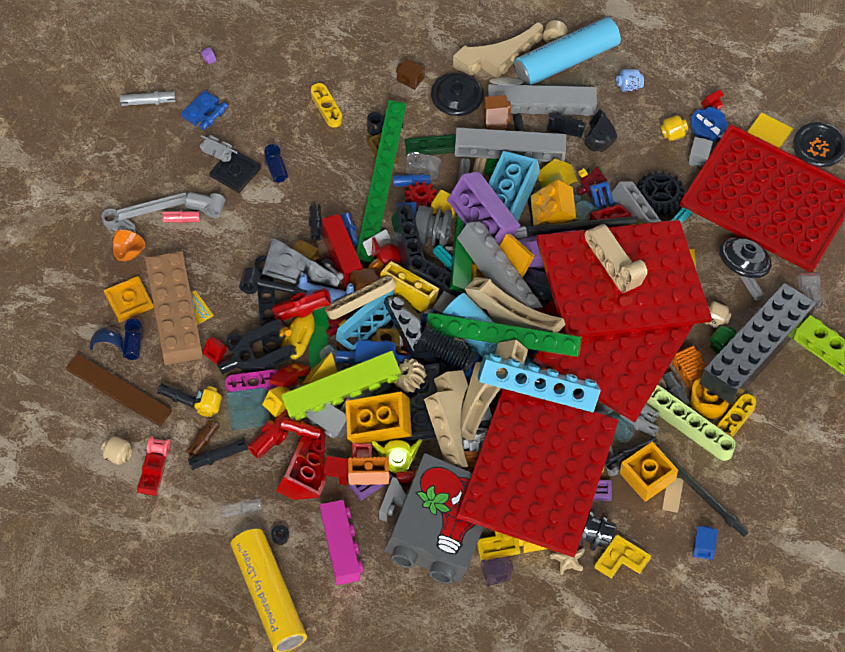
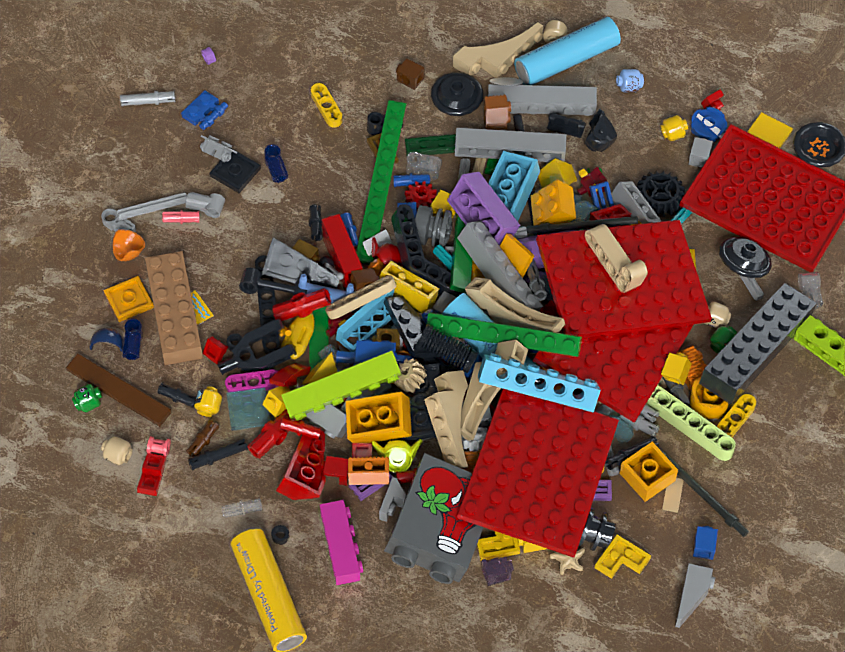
none -> green head [72,384,103,413]
none -> dark grey pin [527,259,547,301]
none -> yellow brick [661,352,692,385]
none -> light grey slope [675,564,715,628]

